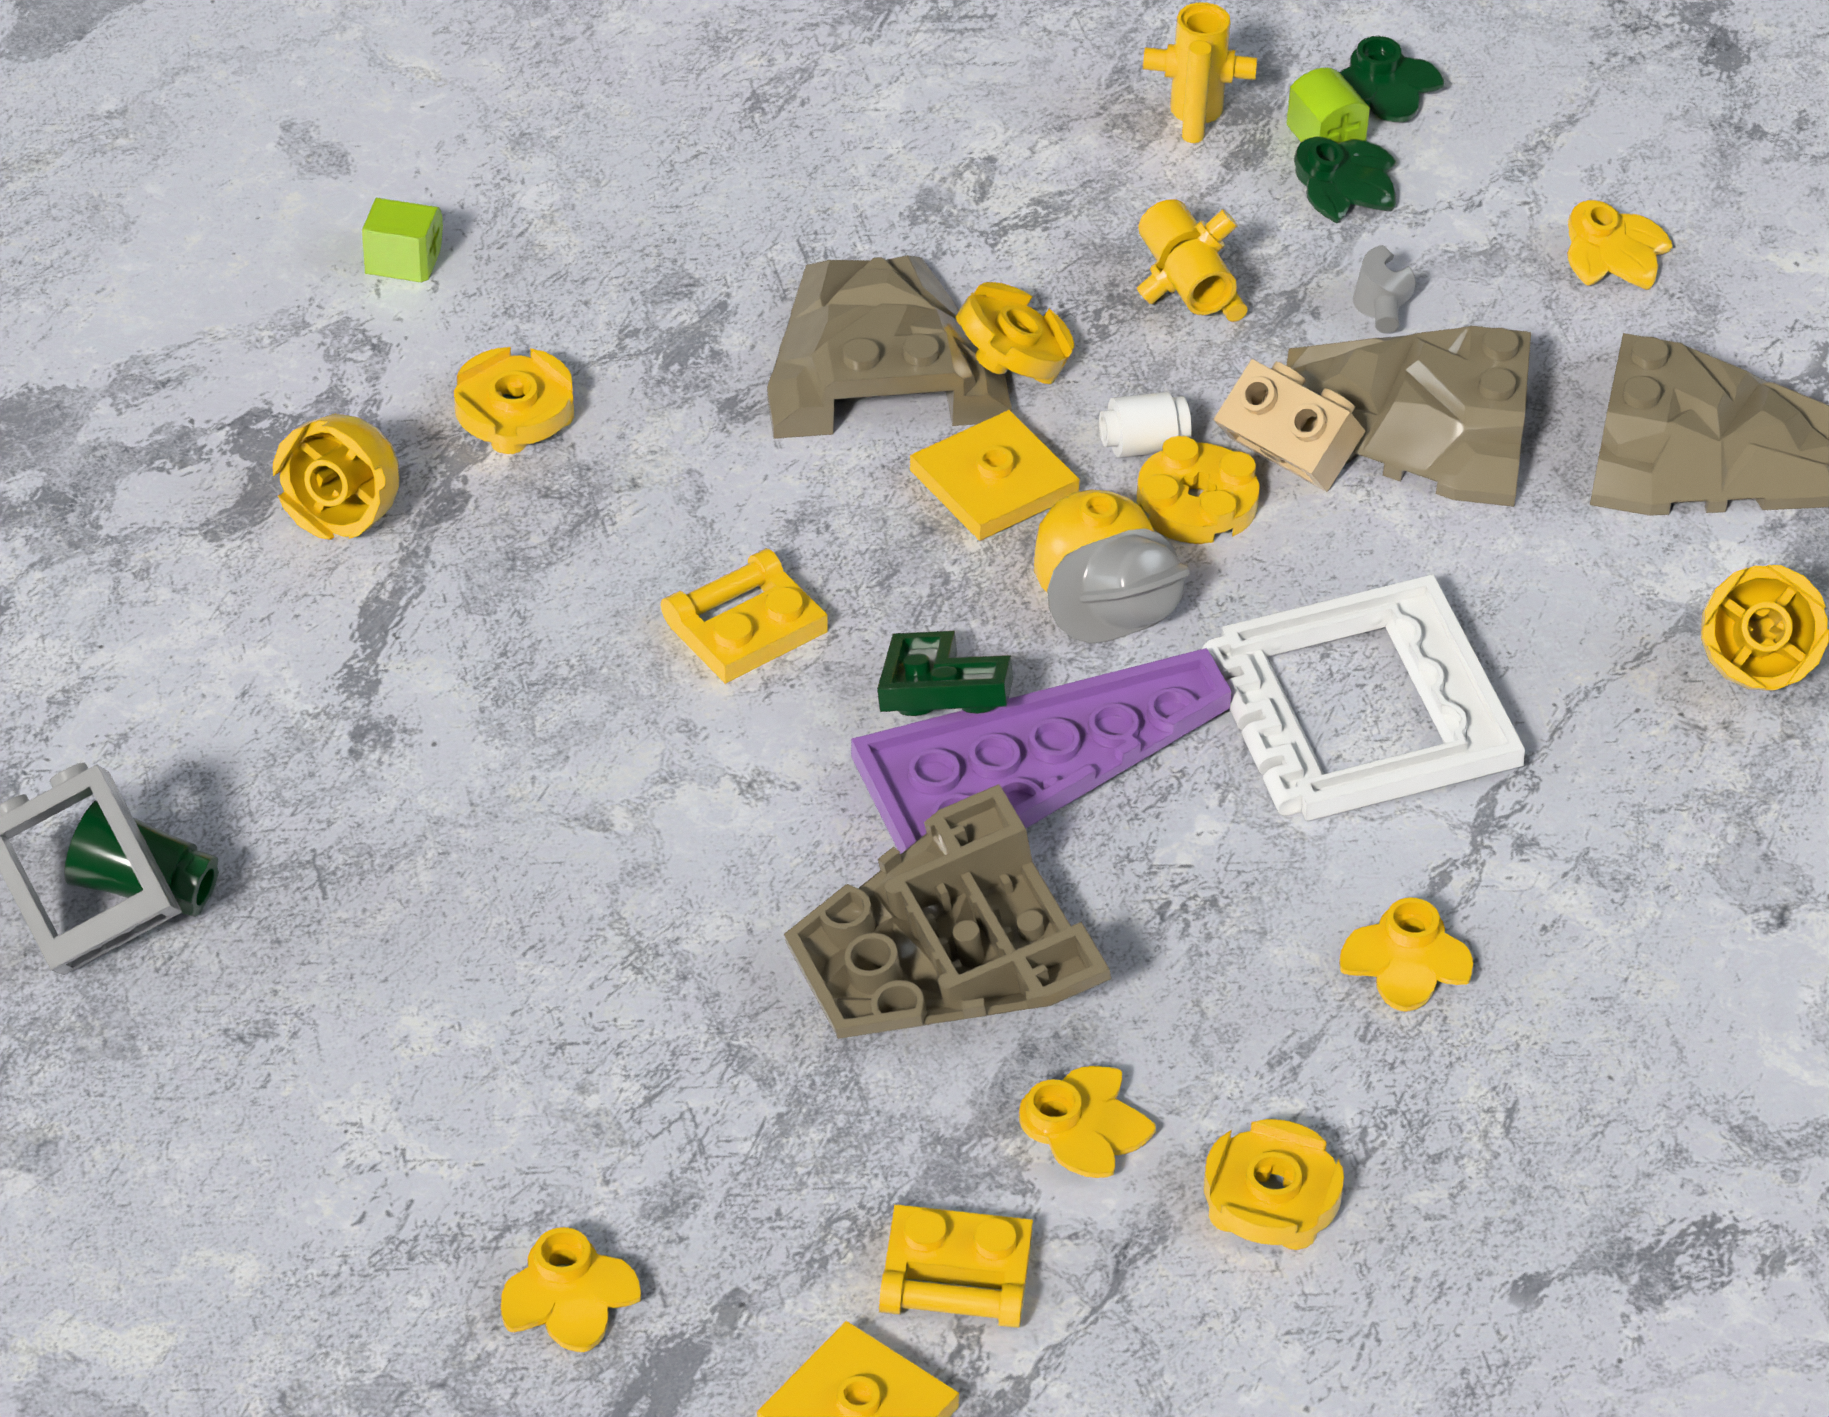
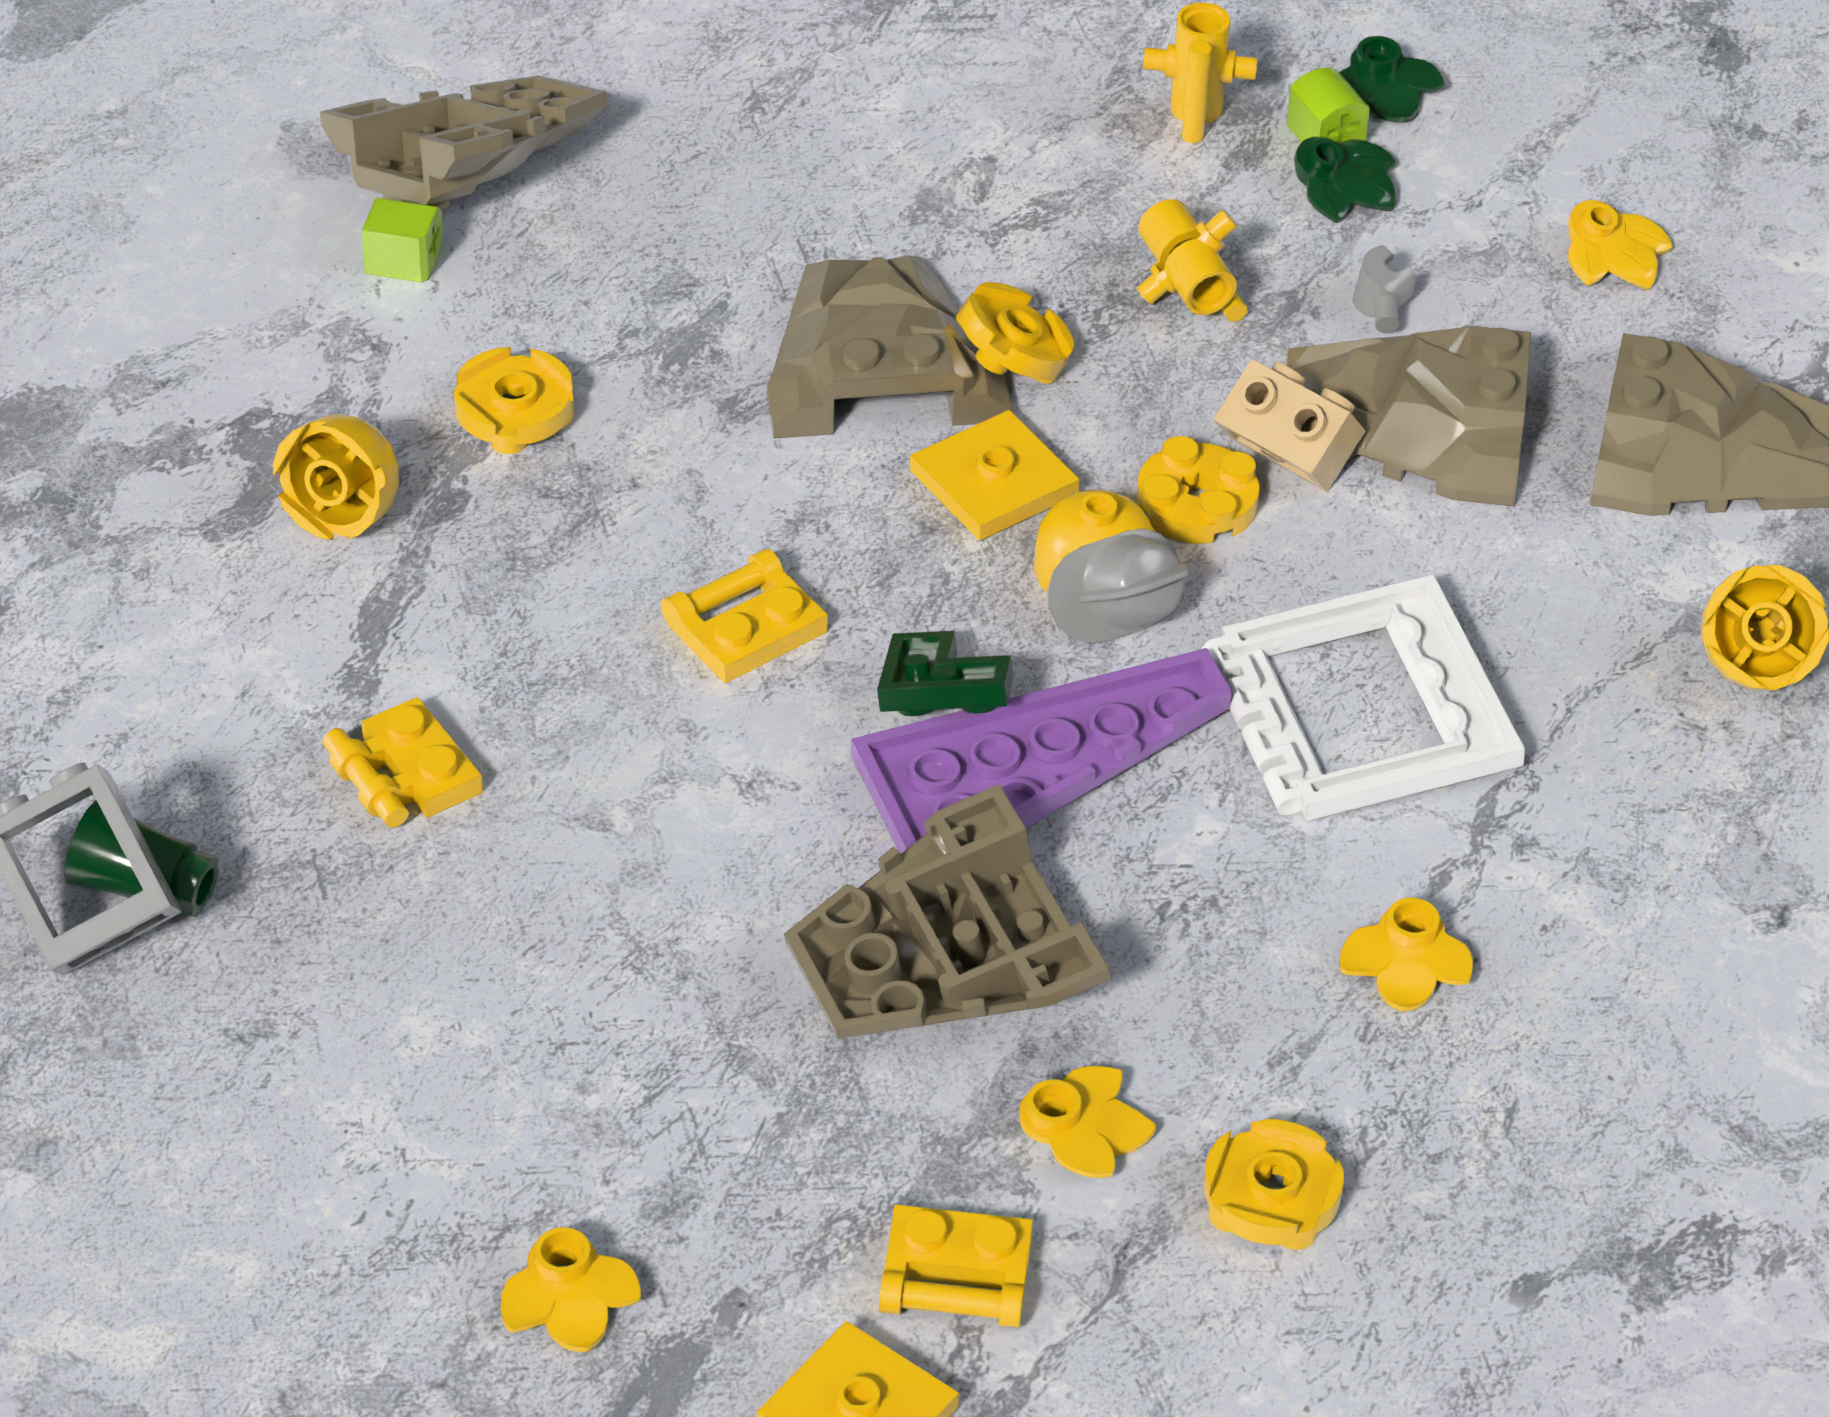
white brick [1099,392,1192,458] -> none
none -> dark tan wedge [320,75,607,210]
none -> yellow plate [322,697,483,828]

